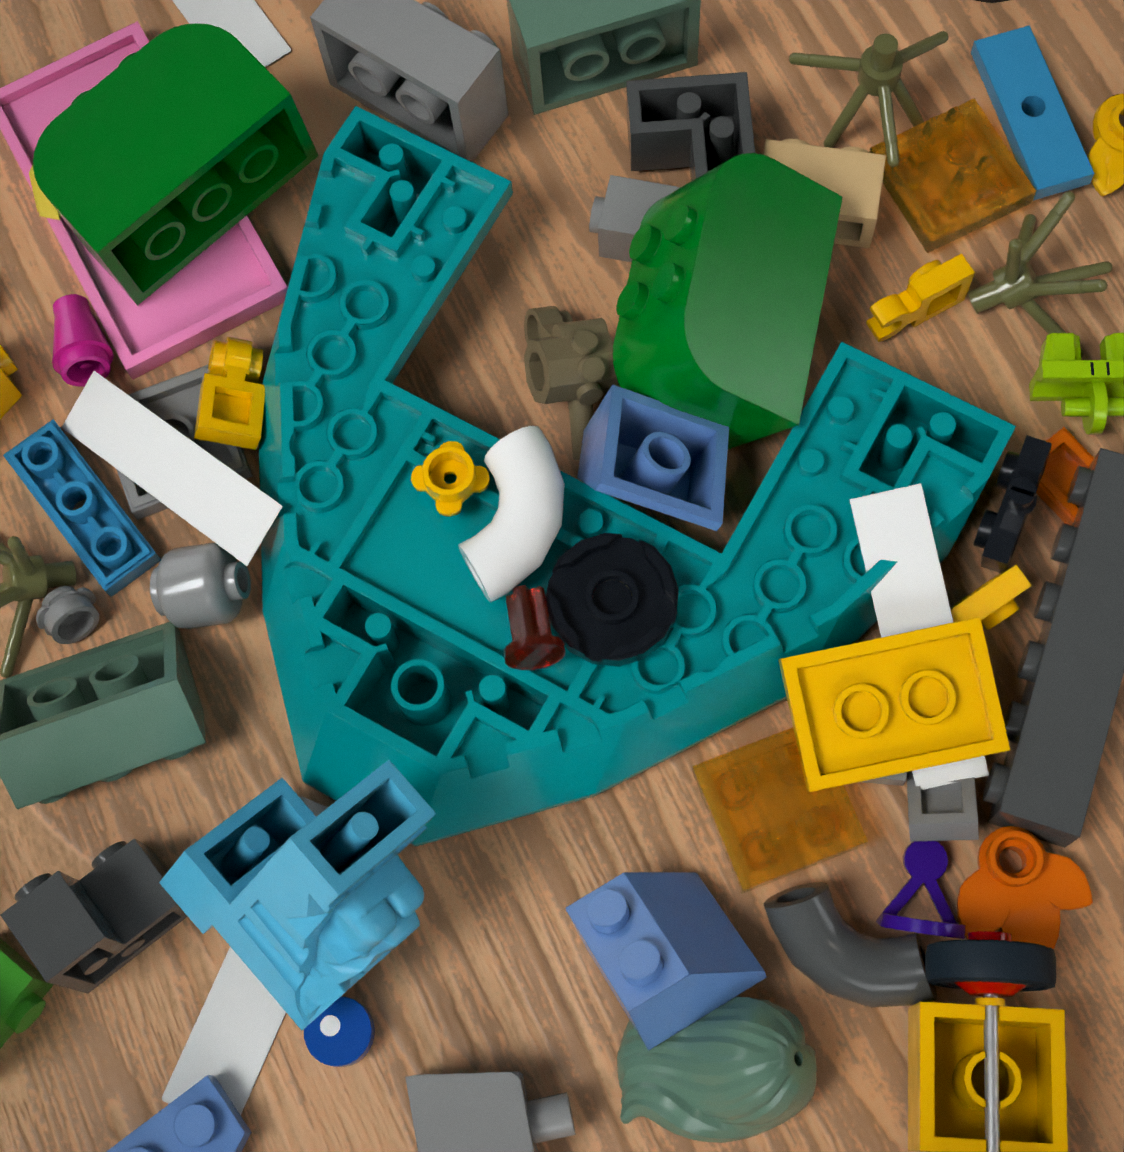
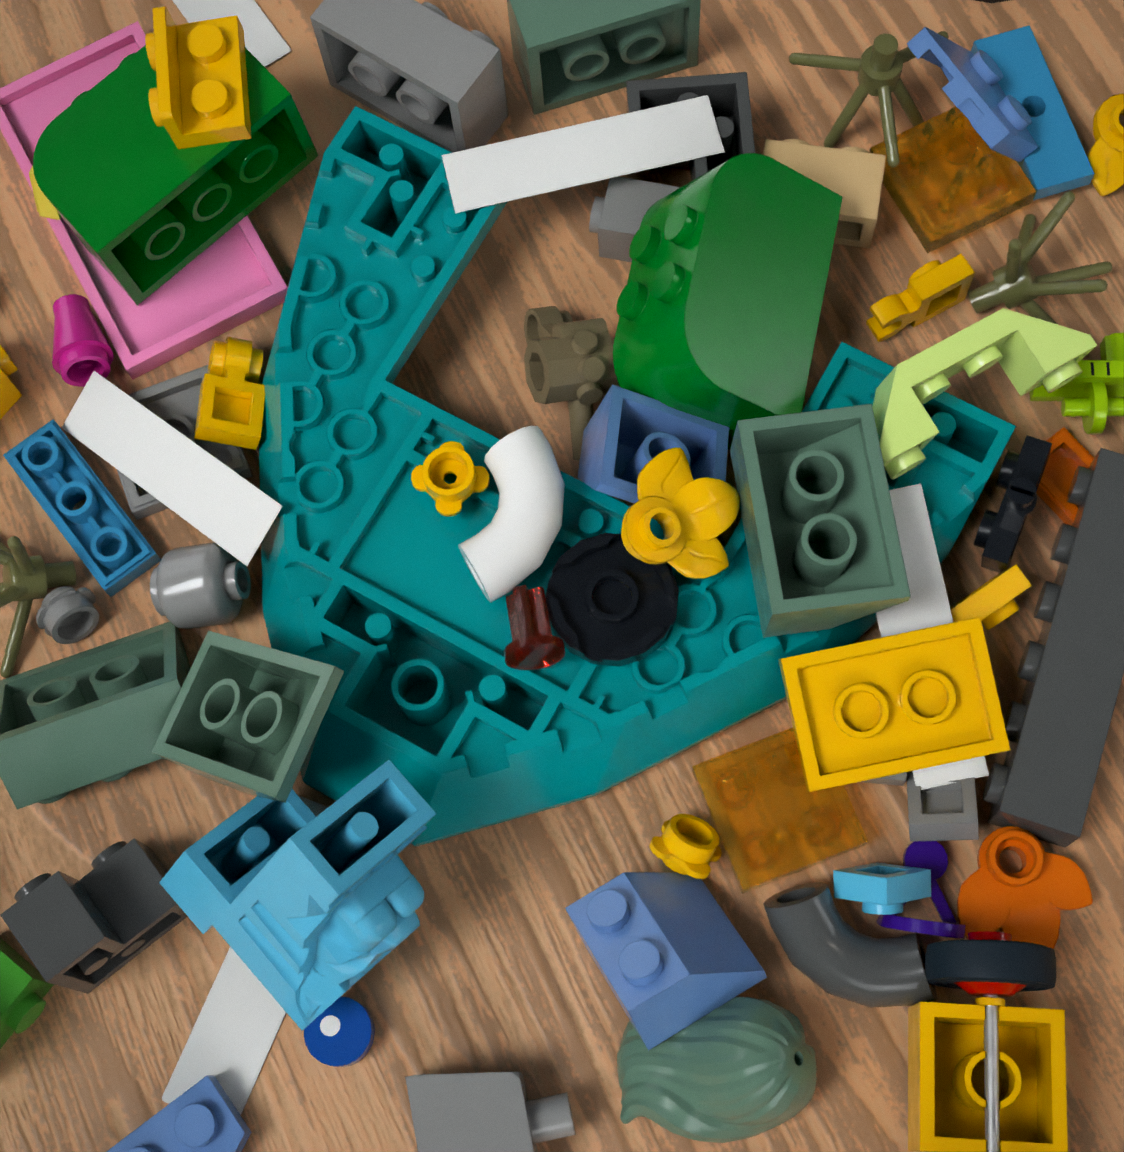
none -> yellow bracket [145,6,252,150]
none -> sand green slope [152,631,344,803]
none -> white sticker [441,95,725,214]
none -> yellow plate [621,448,740,579]
none -> yellow plate [649,814,722,879]
none -> sand green slope [730,404,911,638]
none -> medium azure plate [833,862,931,915]
none -> yellowish green slope [872,308,1098,480]
none -> medium blue wing [907,27,1038,162]

